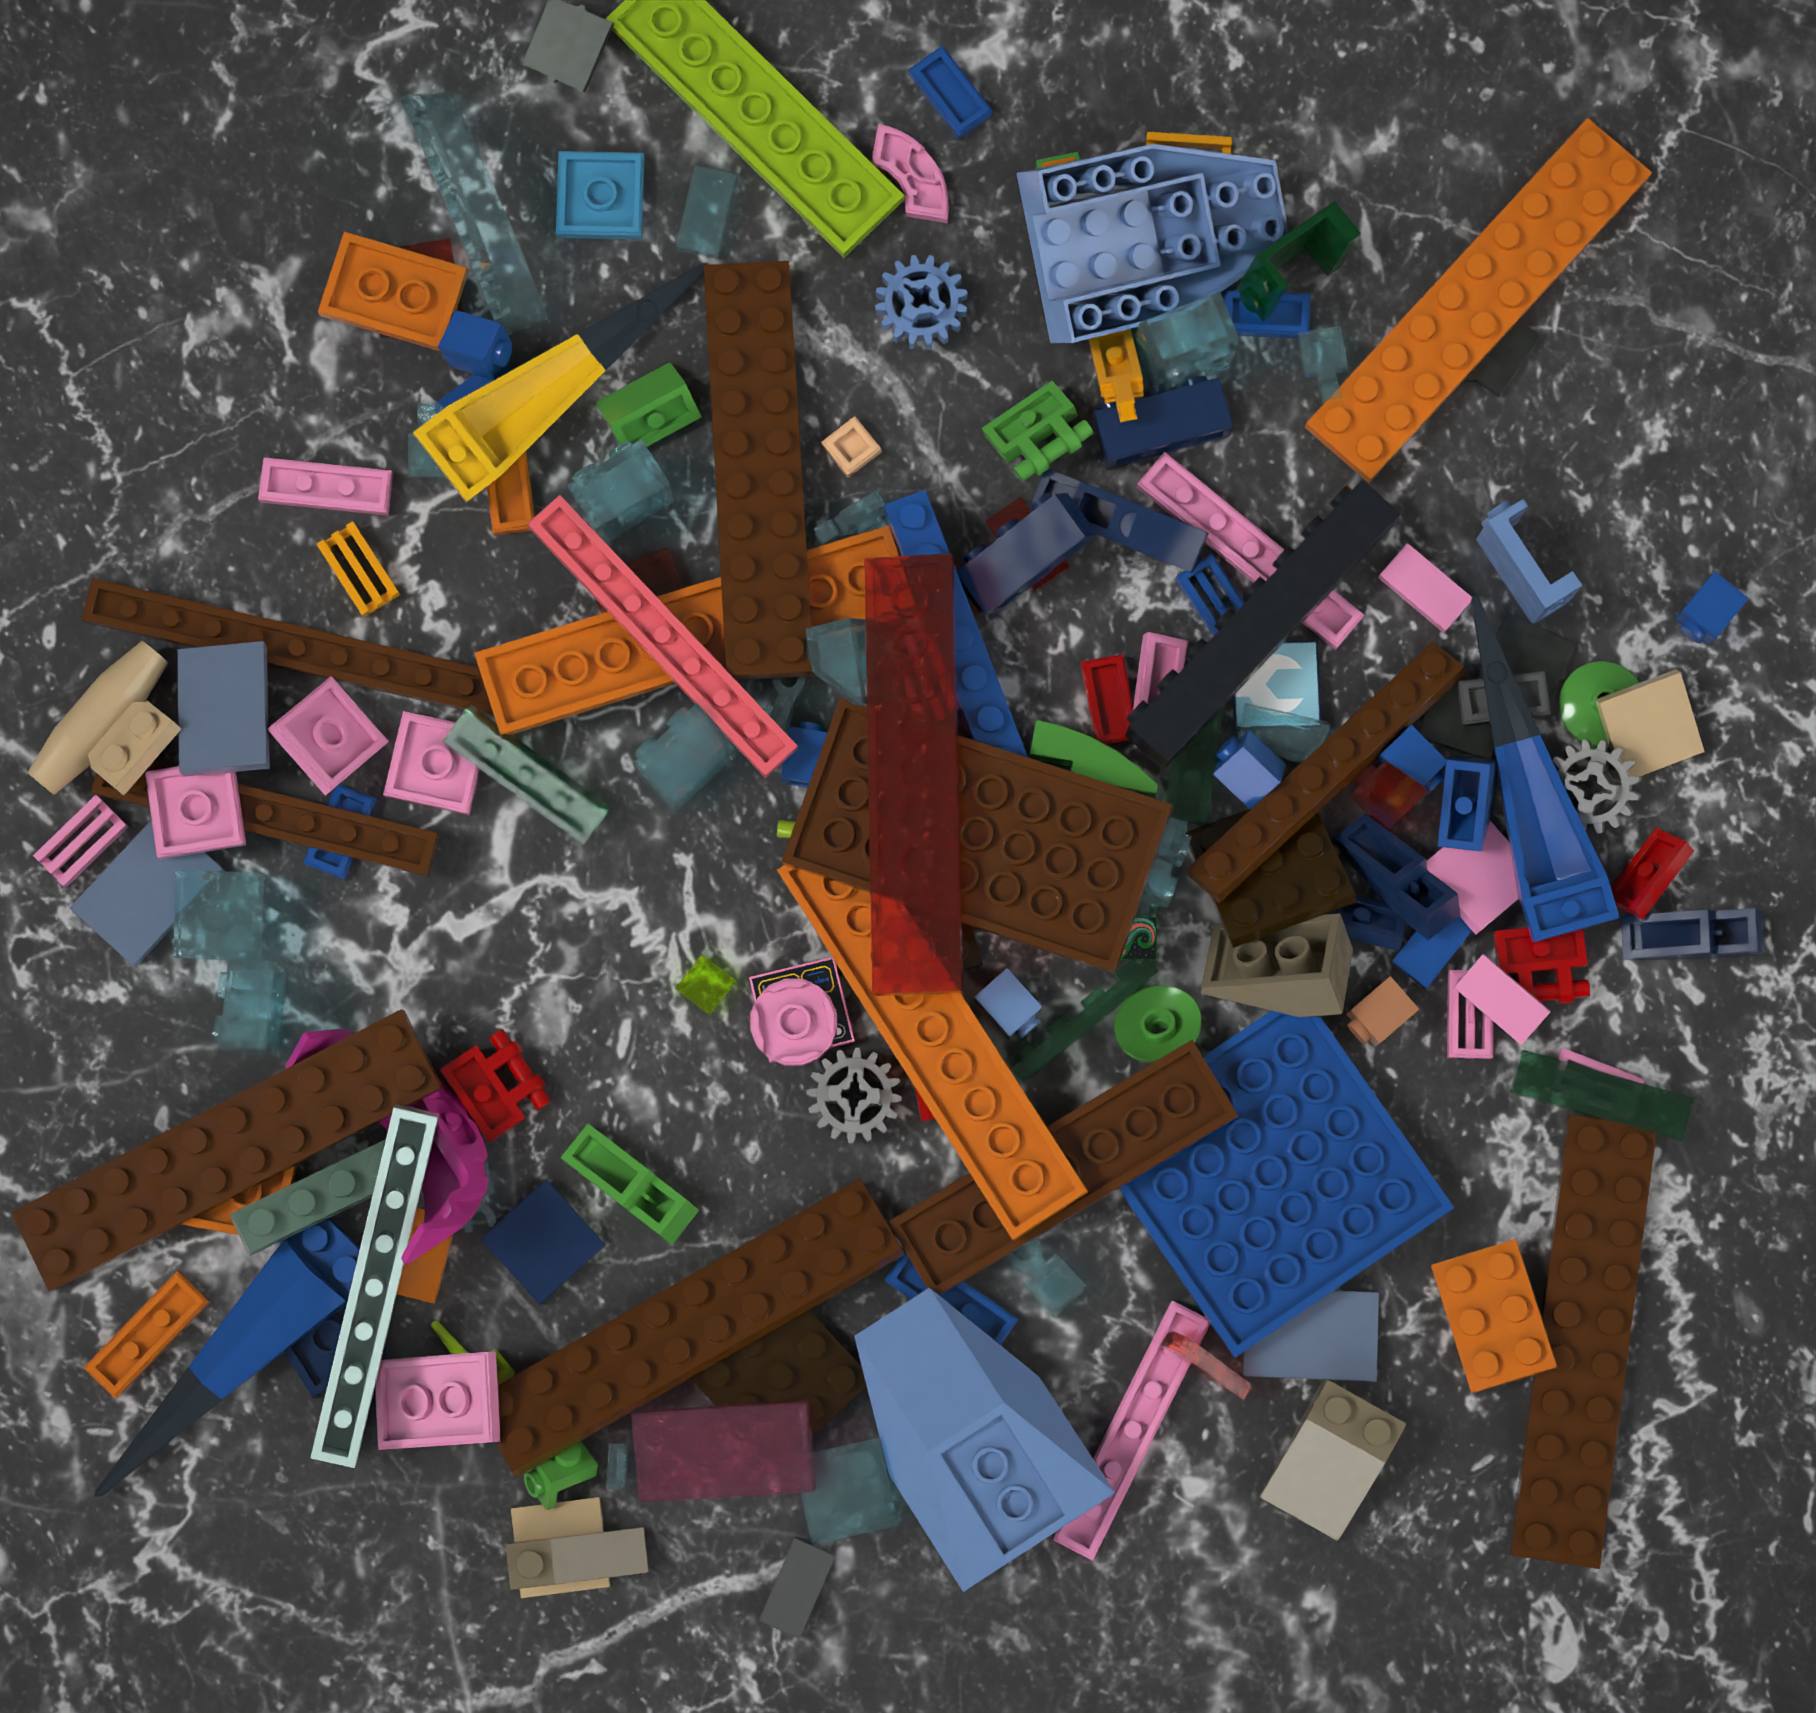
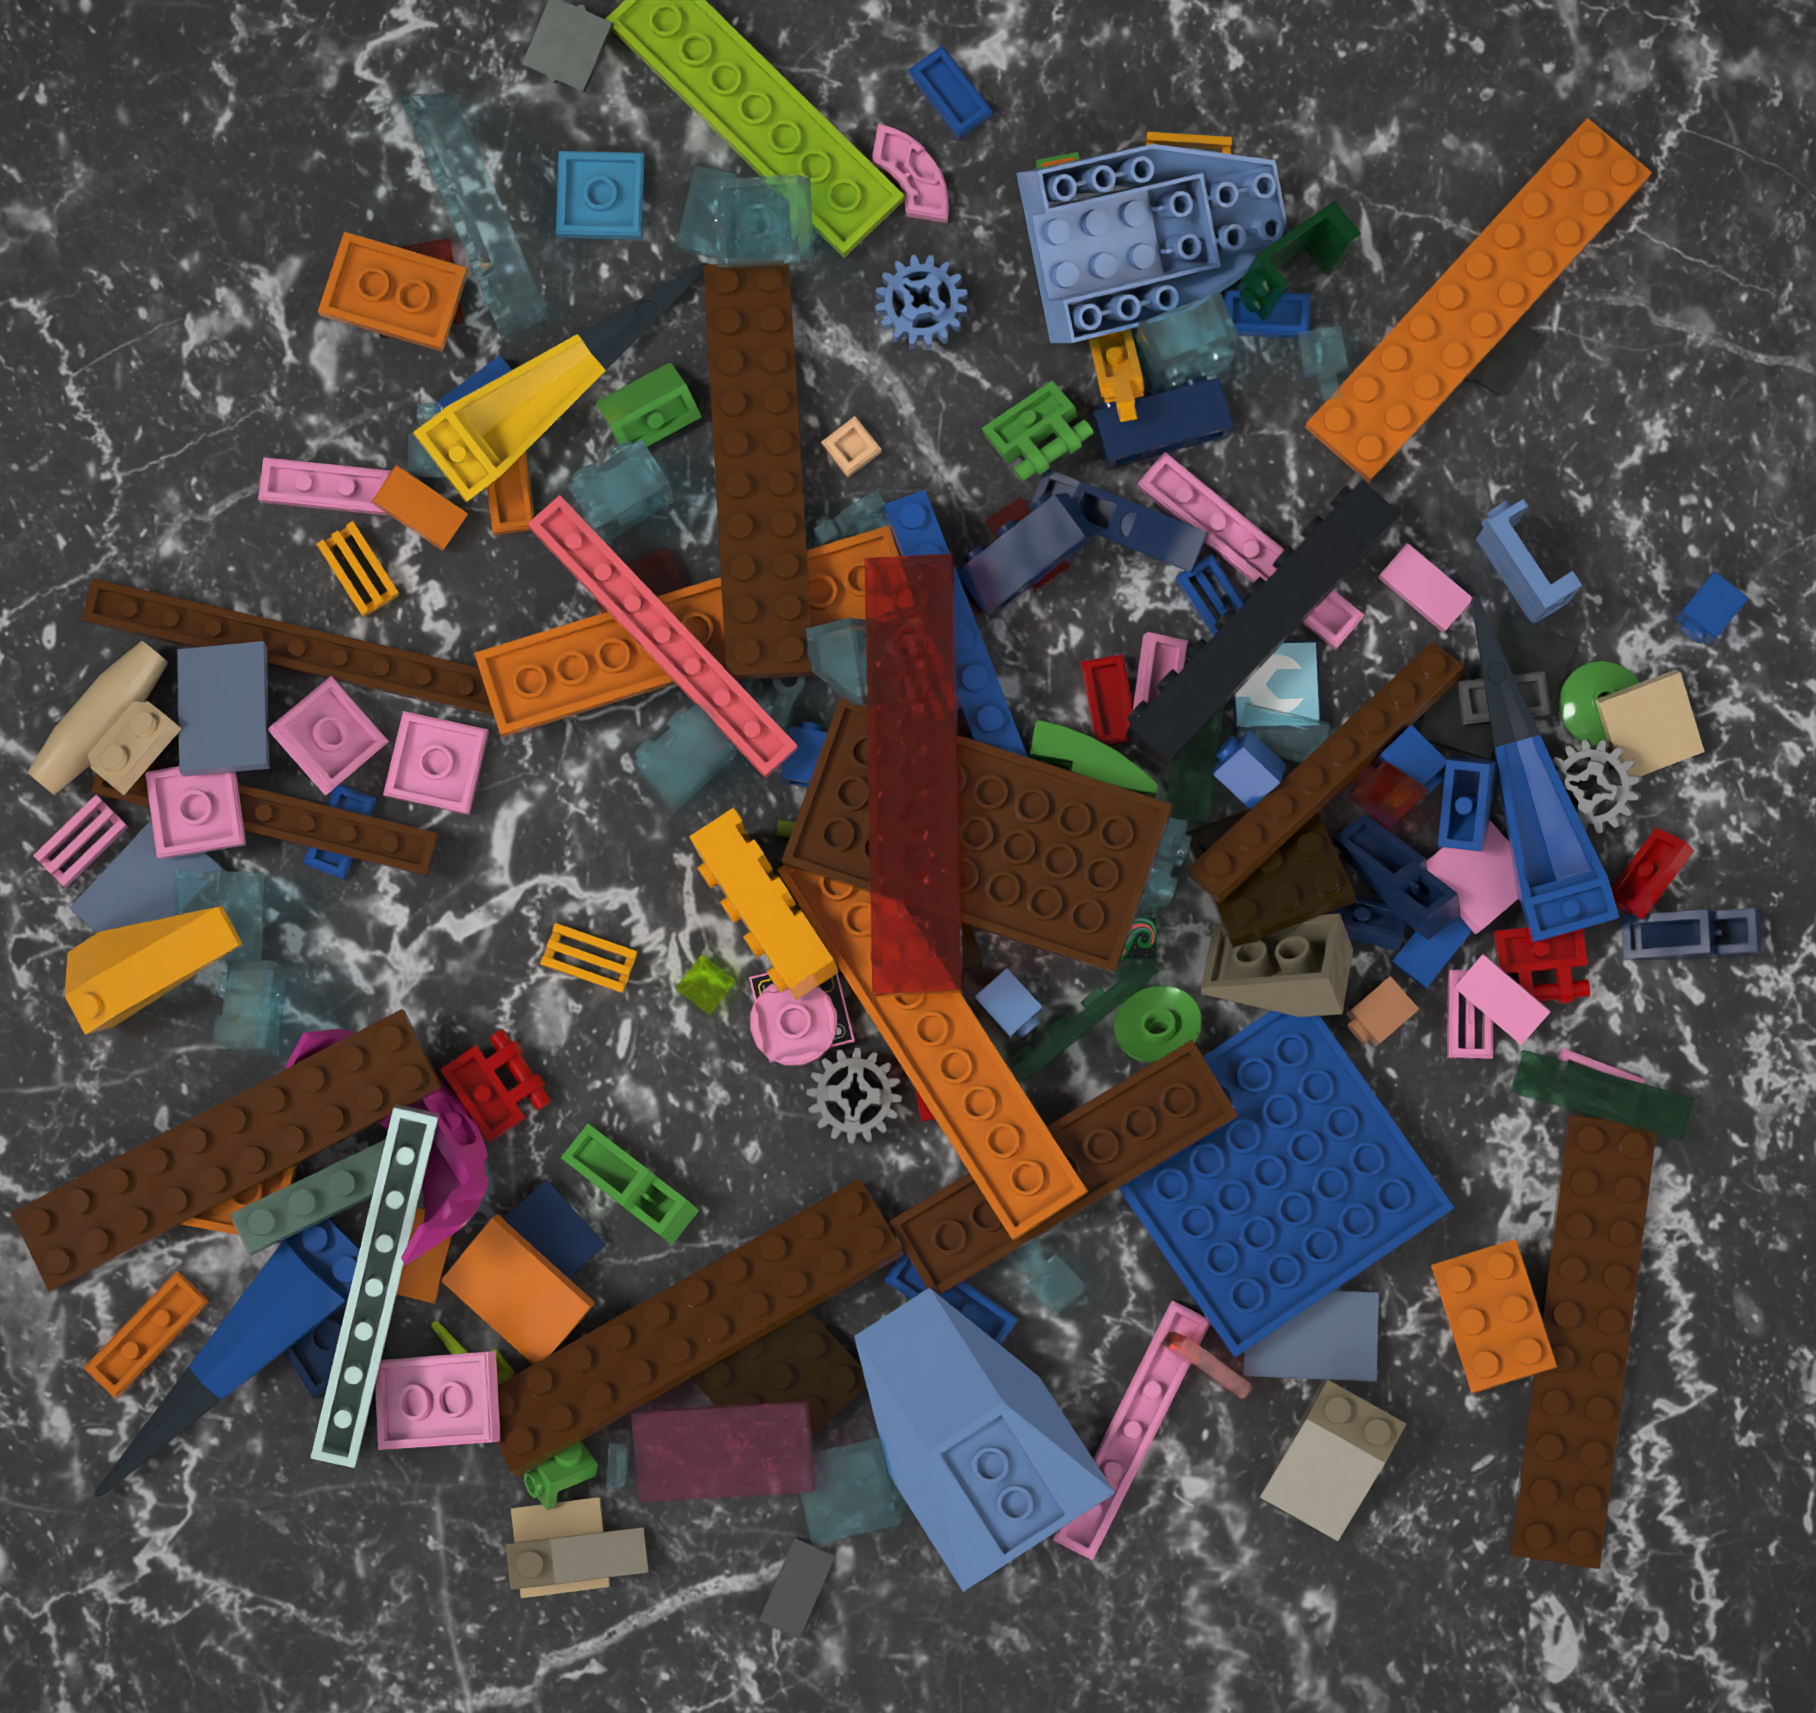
blue brick [438,310,513,380] -> none
clear green plate [442,704,611,845] -> none
none -> light orange wedge [65,906,243,1035]
none -> orange tile [371,465,468,551]
none -> orange tile [441,1214,595,1365]
none -> light orange tile [540,923,638,994]
none -> light orange wedge [689,808,839,1001]
none -> clear light blue brick [713,175,815,269]

